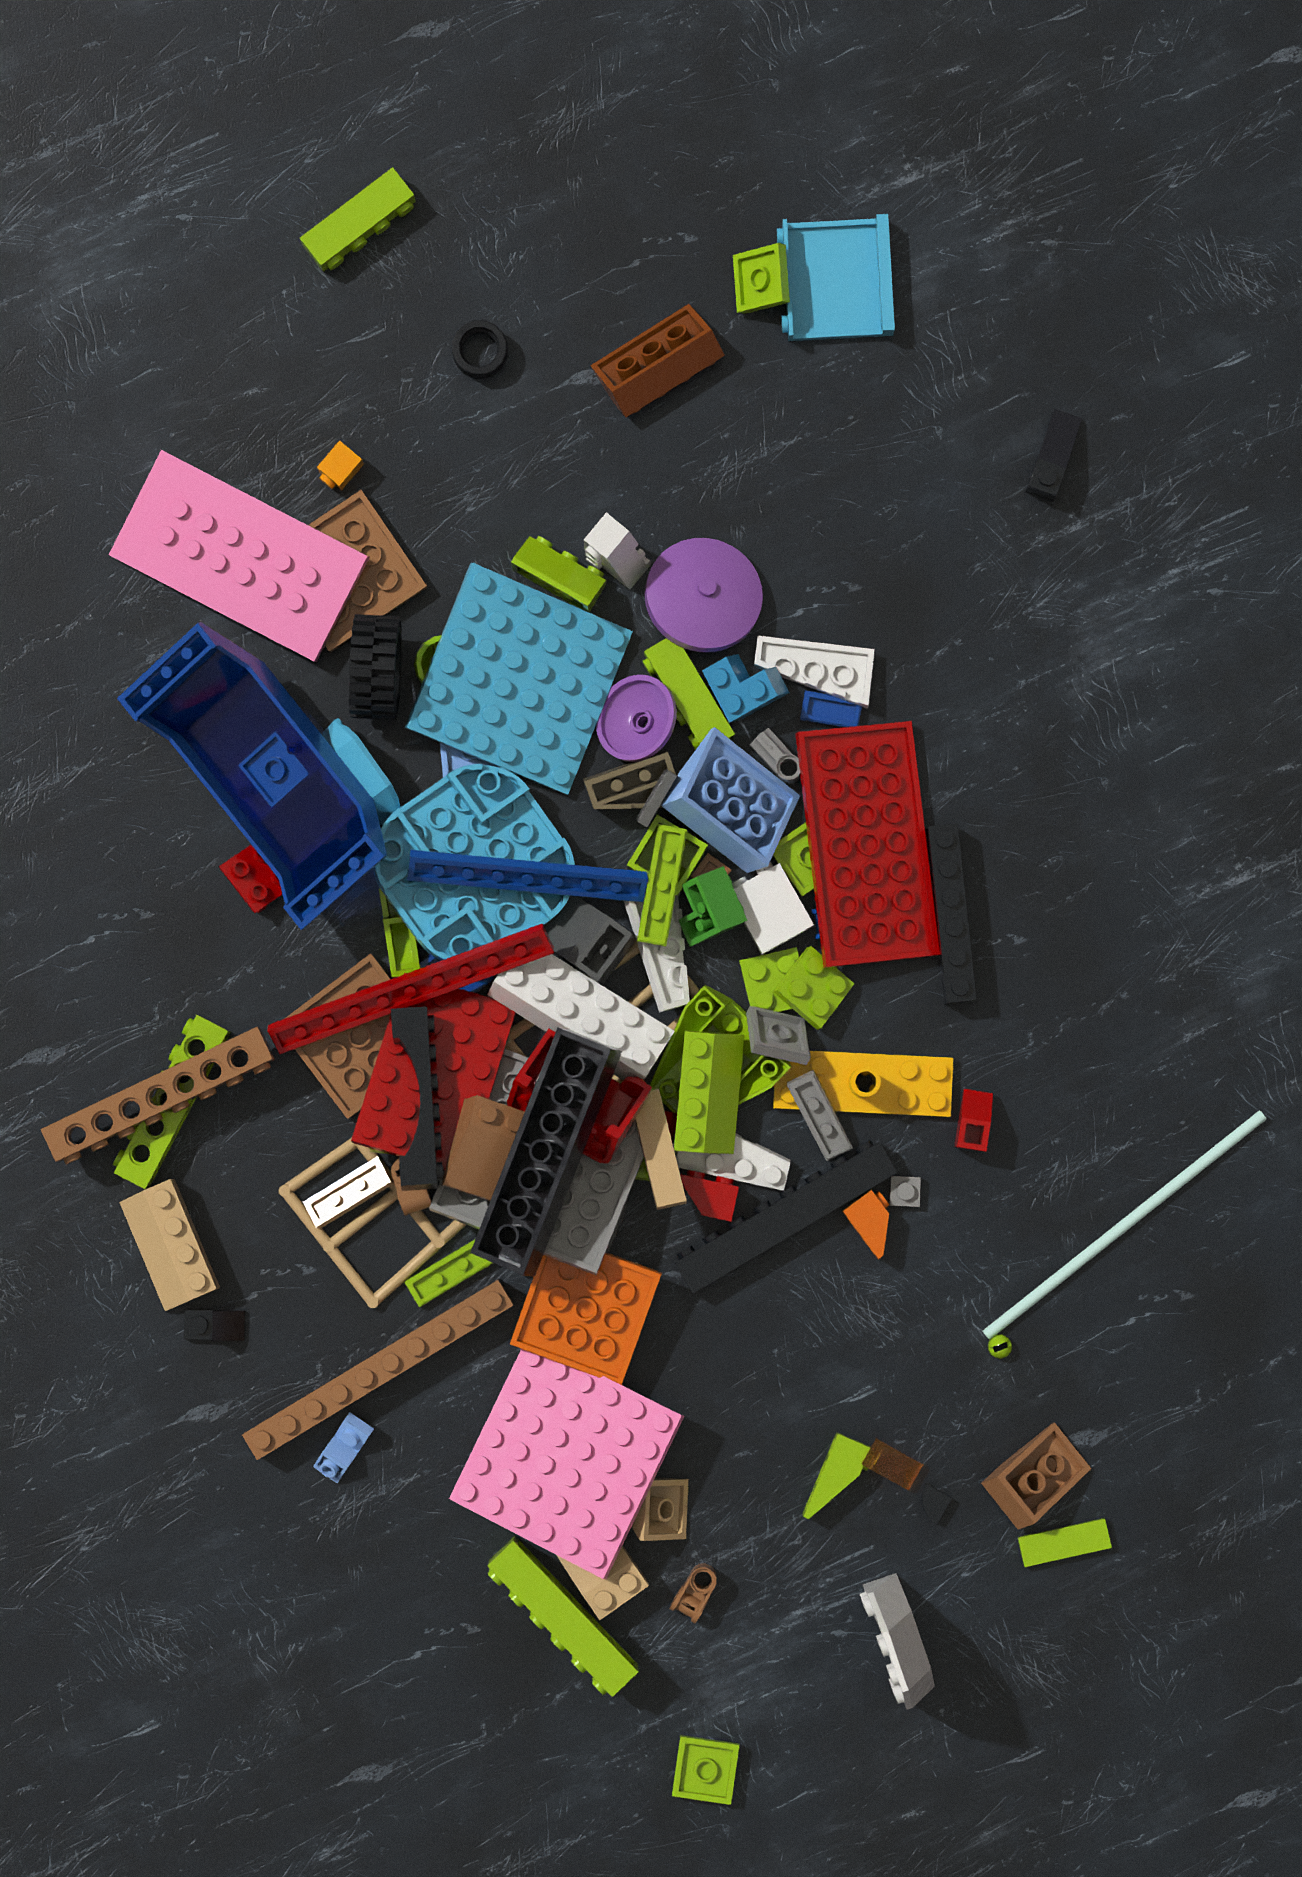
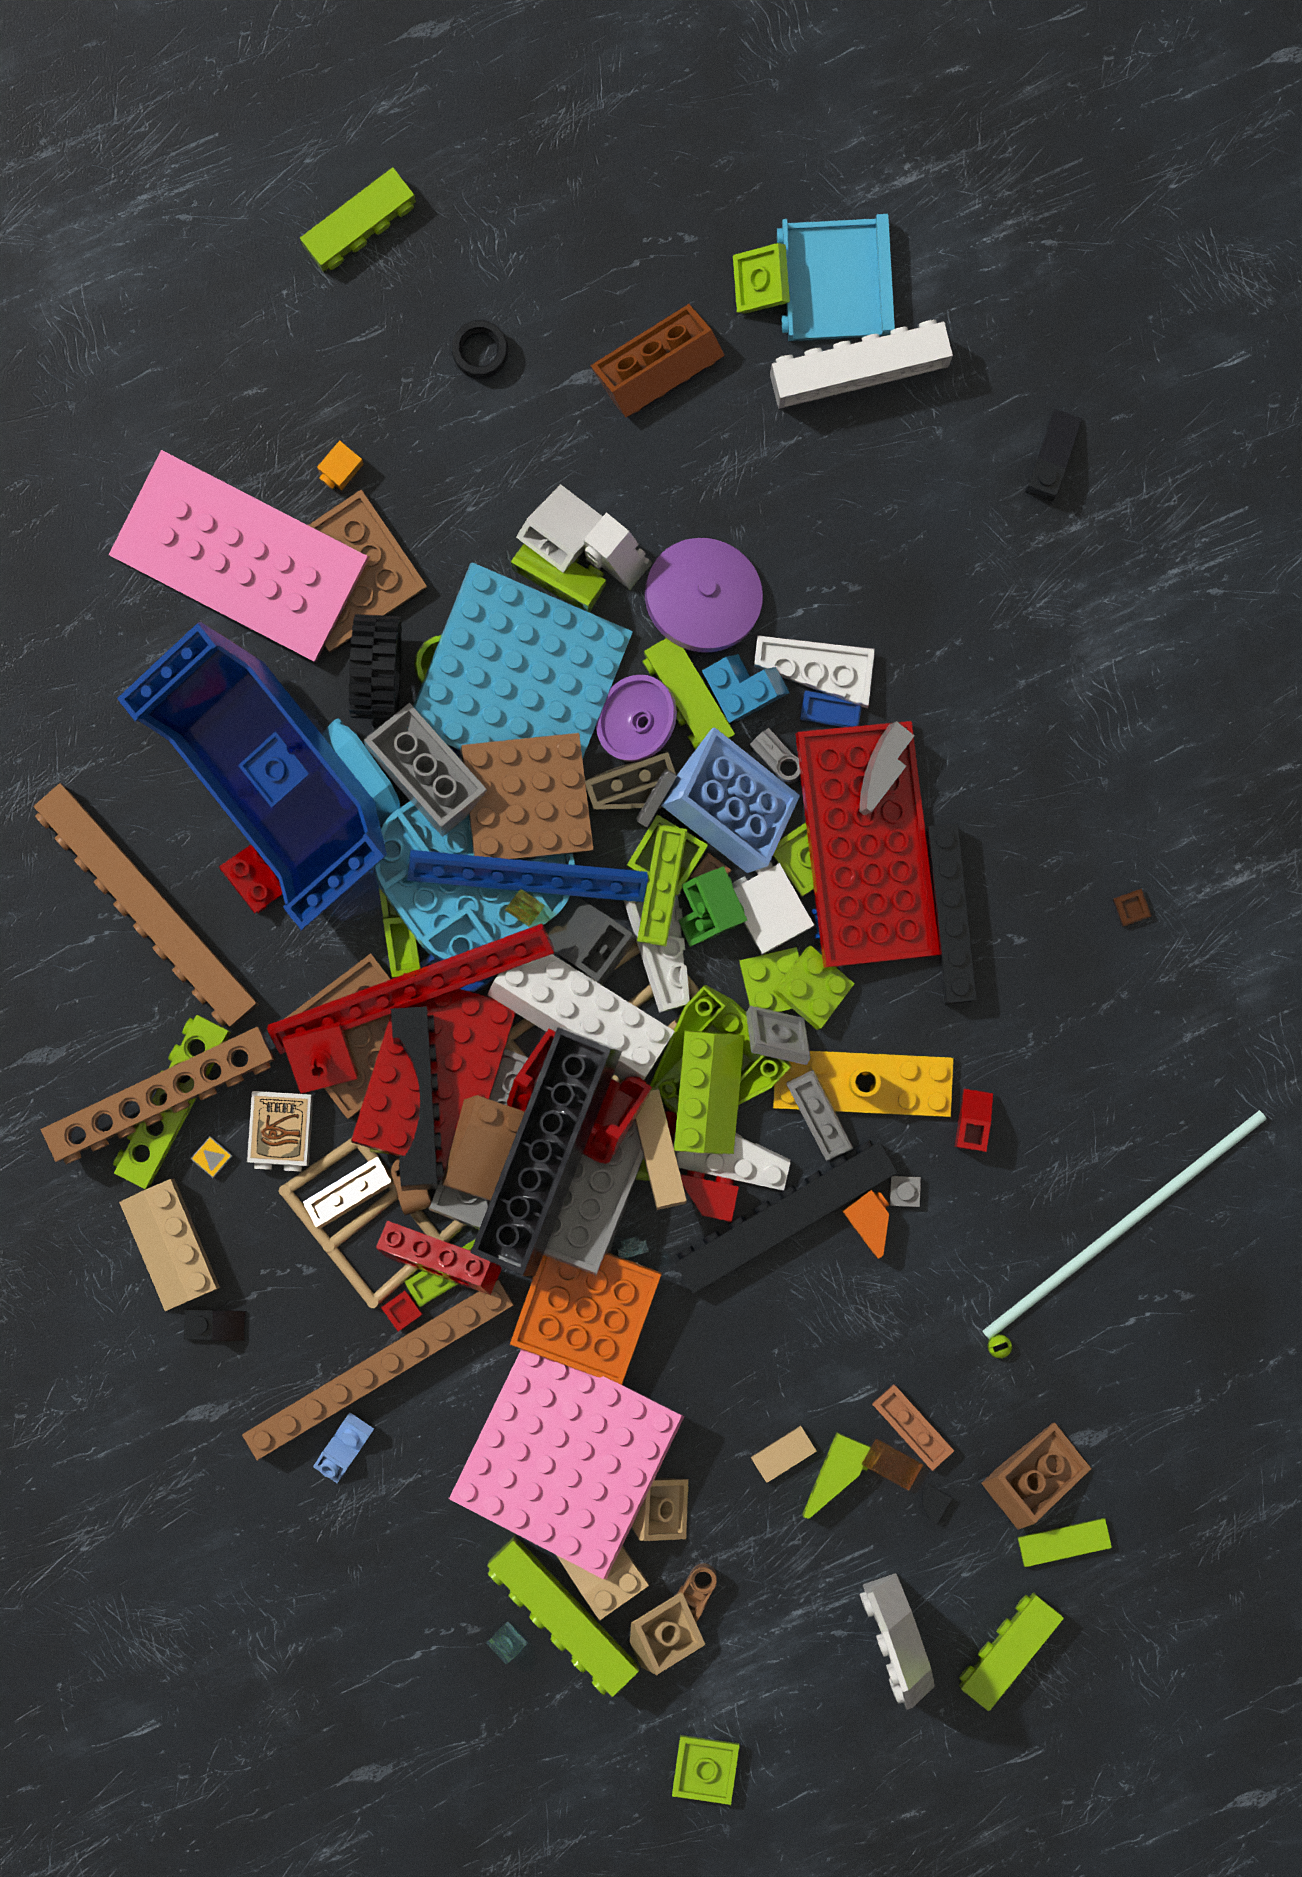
none -> medium nougat brick [33,783,259,1028]
none -> tile [191,1136,233,1178]
none -> brick [247,1091,314,1172]
none -> red tile [282,1022,358,1094]
none -> light grey slope [364,703,487,837]
none -> red brick [376,1221,502,1295]
none -> red plate [381,1290,423,1332]
none -> medium nougat plate [461,733,593,860]
none -> clear light blue plate [486,1621,528,1665]
none -> clear yellow tile [505,889,544,927]
none -> white brick [516,484,603,573]
none -> clear light blue plate [617,1236,649,1259]
none -> tan slope [630,1592,705,1675]
none -> tan tile [751,1426,817,1483]
none -> white brick [770,320,953,409]
none -> light grey slope [859,721,914,815]
none -> nougat plate [872,1384,954,1471]
none -> lime brick [959,1592,1064,1711]
none -> reddish brown tile [1113,889,1151,927]

